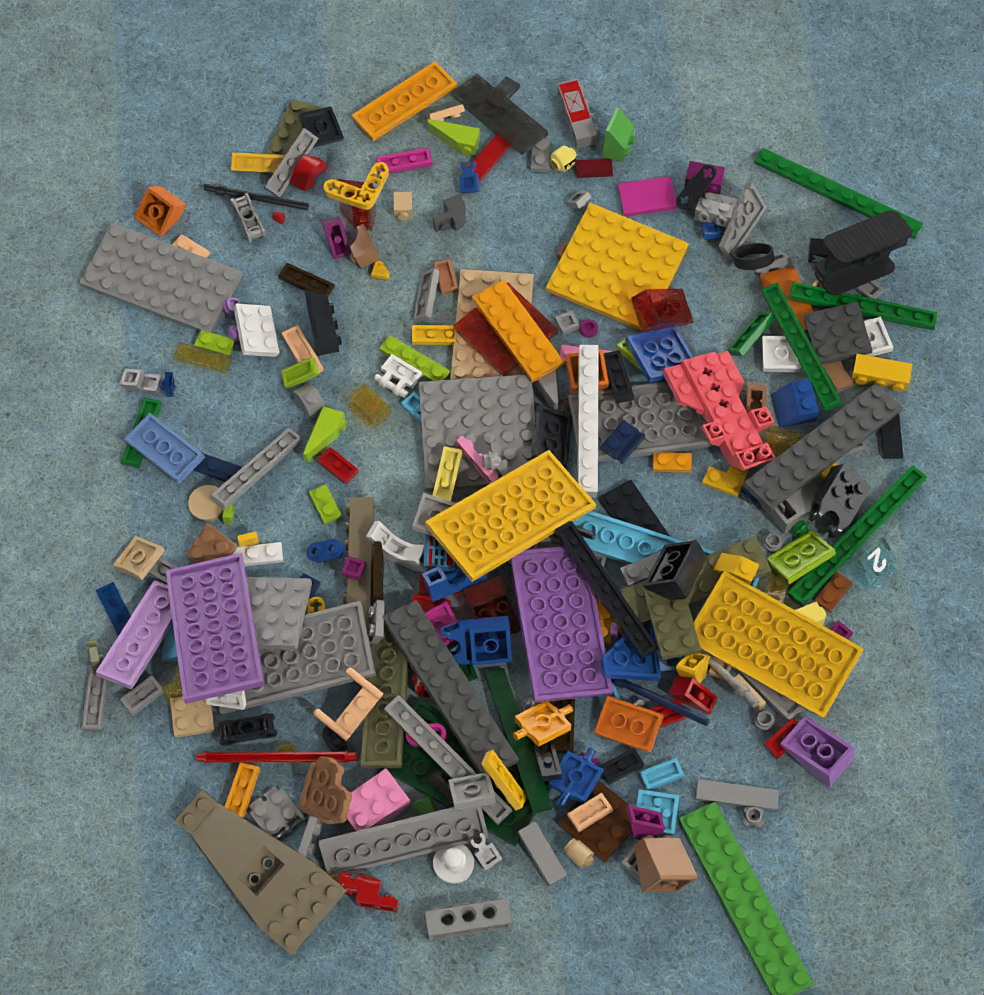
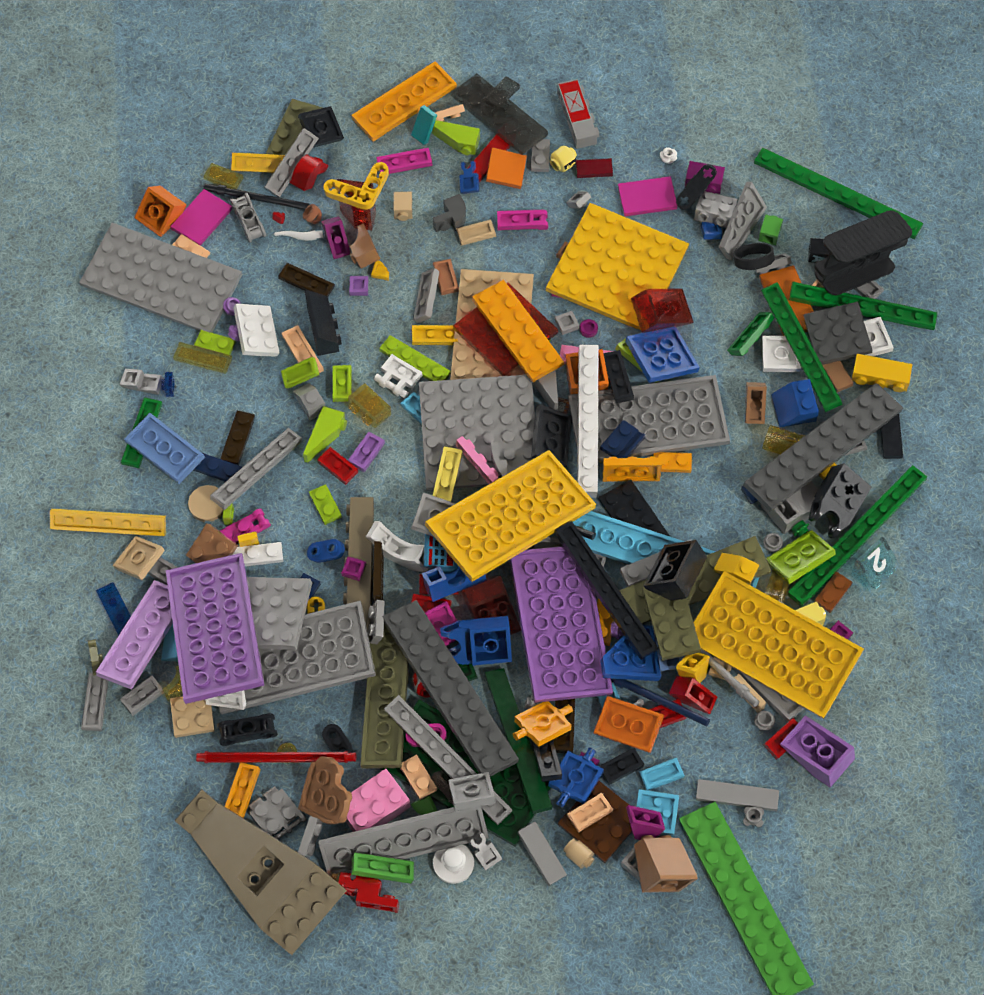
light nougat plate [313,667,384,741] -> none
light grey brick [425,897,512,941] -> none
yellow plate [481,750,527,810] -> none
light grey plate [482,451,501,471] -> none
bright green slope [602,108,636,162] -> none
coral piece [662,351,775,471] -> none
yellow plate [702,465,750,498] -> none
none -> yellow plate [50,509,166,536]
none -> dark pink tile [171,189,233,246]
none -> clear yellow plate [203,163,244,189]
none -> dark brown plate [220,410,255,465]
none -> dark pink plate [220,509,271,544]
none -> white animal [274,230,323,241]
none -> nougat tile [303,204,322,224]
none -> lime plate [333,365,352,402]
none -> medium lavender plate [348,432,385,472]
none -> medium lavender plate [349,276,369,296]
none -> bright green plate [351,852,414,884]
none -> light nougat plate [400,754,437,800]
none -> teal tile [411,105,437,145]
none -> tan tile [456,220,496,246]
none -> orange tile [486,148,527,189]
none -> dark pink plate [497,210,548,230]
none -> light orange plate [602,456,662,482]
none -> white plate [660,148,677,164]
none -> bright green brick [758,215,783,246]

